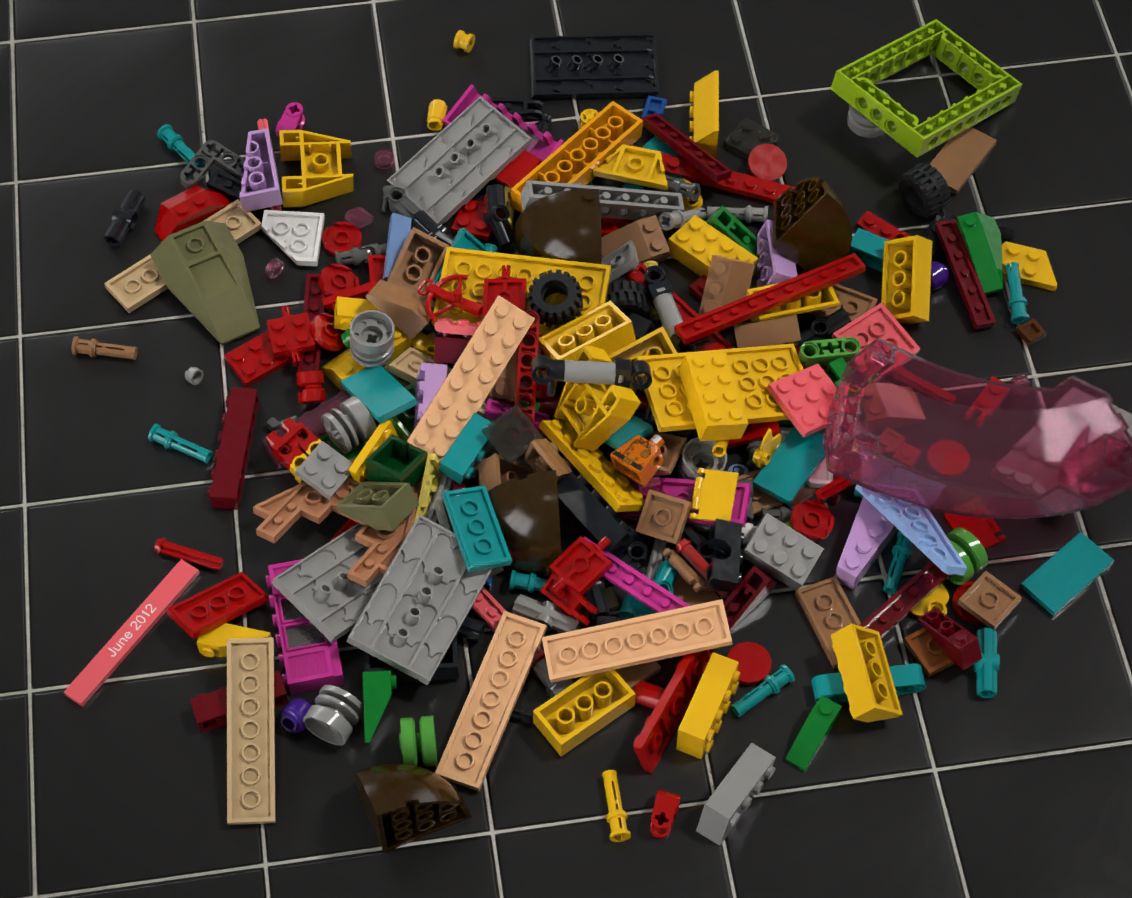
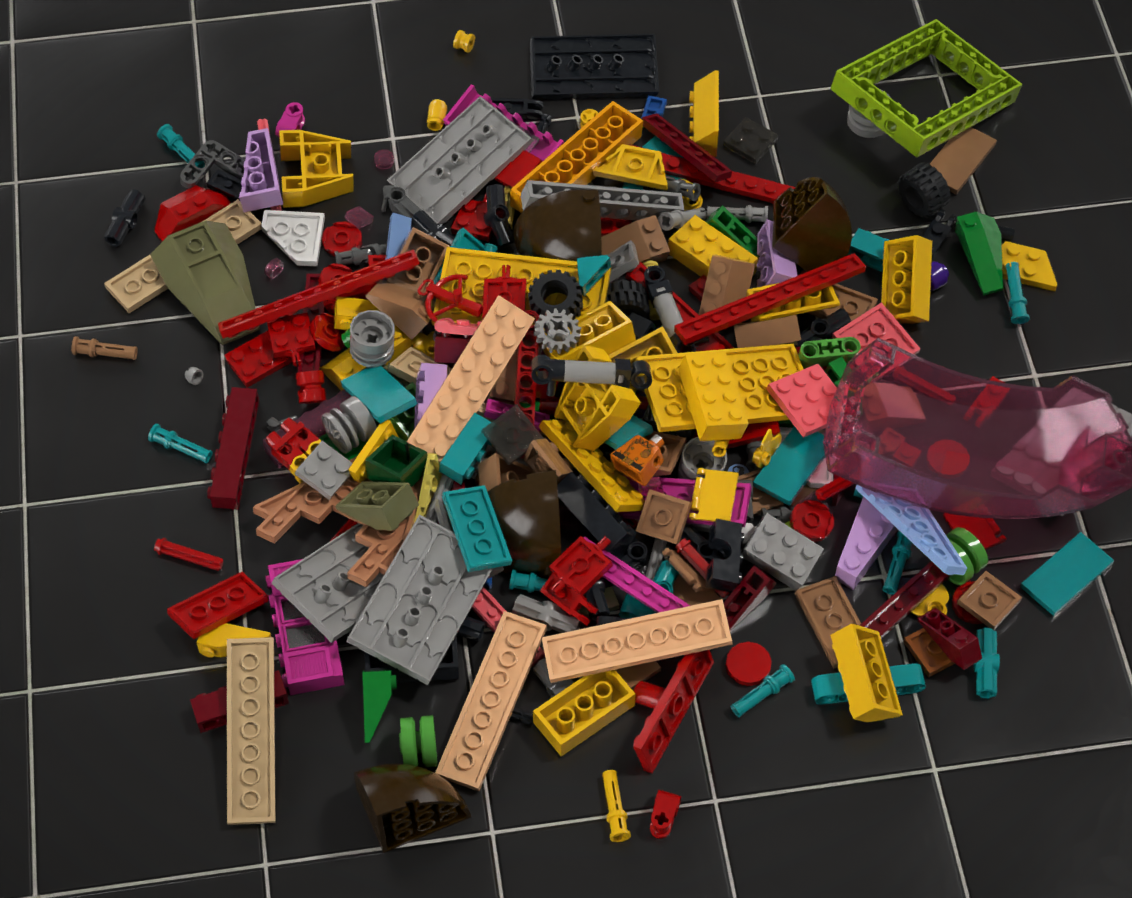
coral tile [64,559,200,707] -> none
dark purple head [280,698,312,733] -> none
light grey wheel [303,685,364,746] -> none
yellow brick [676,652,741,760] -> none
light grey wedge [696,743,776,846] -> none
red tile [747,143,787,182] -> none
green slope [785,695,842,772] -> none
red hinge [855,211,910,240] -> none
dark red plate [934,219,996,330] -> none
clear pink bush [1009,374,1031,394] -> none
reddish brown tile [1016,318,1047,346] -> none
none -> red plate [218,249,420,338]
none -> light grey gear [534,308,581,354]
none -> teal slope [577,255,611,296]

